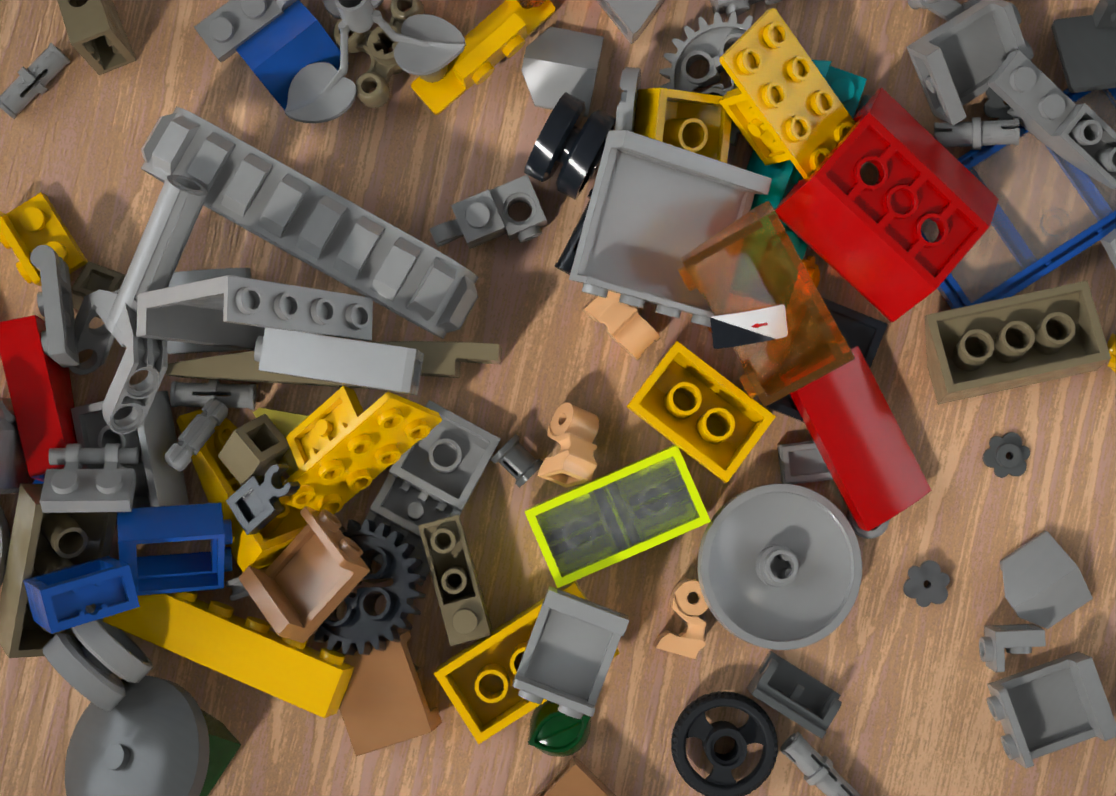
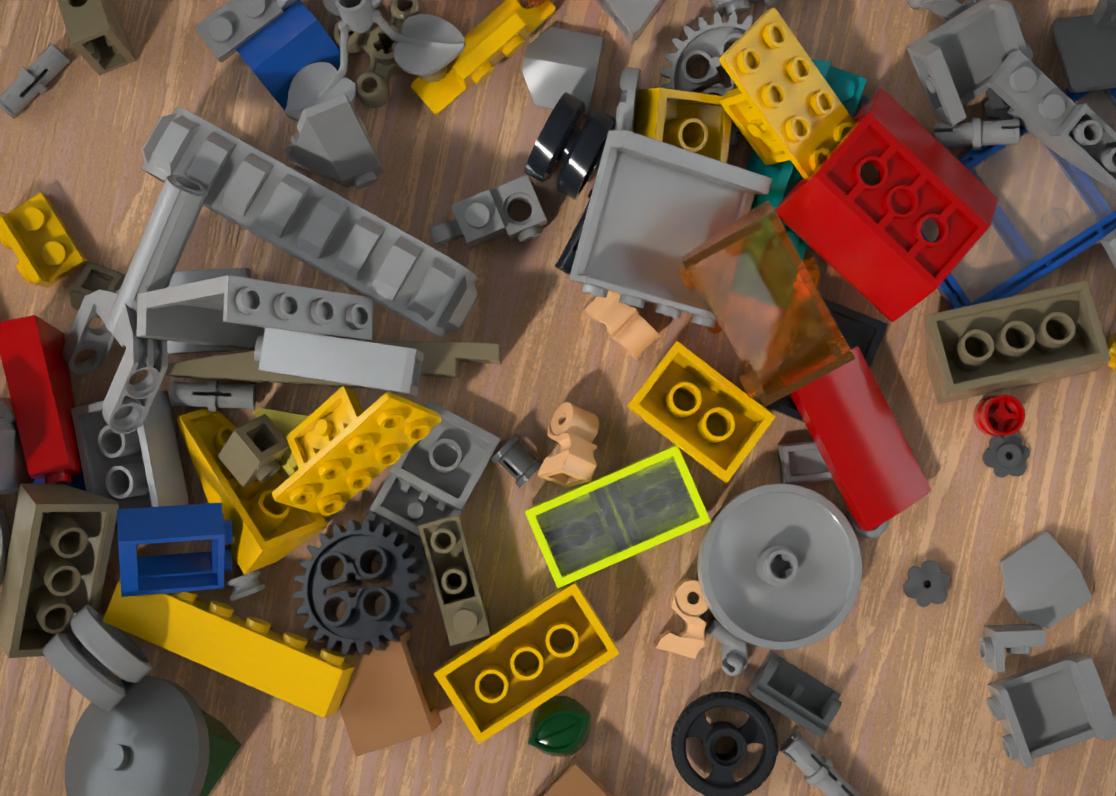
blue window [23,556,140,634] -> none
light grey plate [30,245,80,368] -> none
light grey plate [40,443,138,513] -> none
light grey axle [165,398,228,471] -> none
plate [226,464,301,535] -> none
medium nougat panel [238,506,370,643] -> none
light grey panel [513,586,630,719] -> none
sticker [710,304,788,349] -> none
none -> light grey wedge [285,93,385,189]
none -> light grey arm [705,617,748,677]
none -> red wheel [973,395,1025,436]

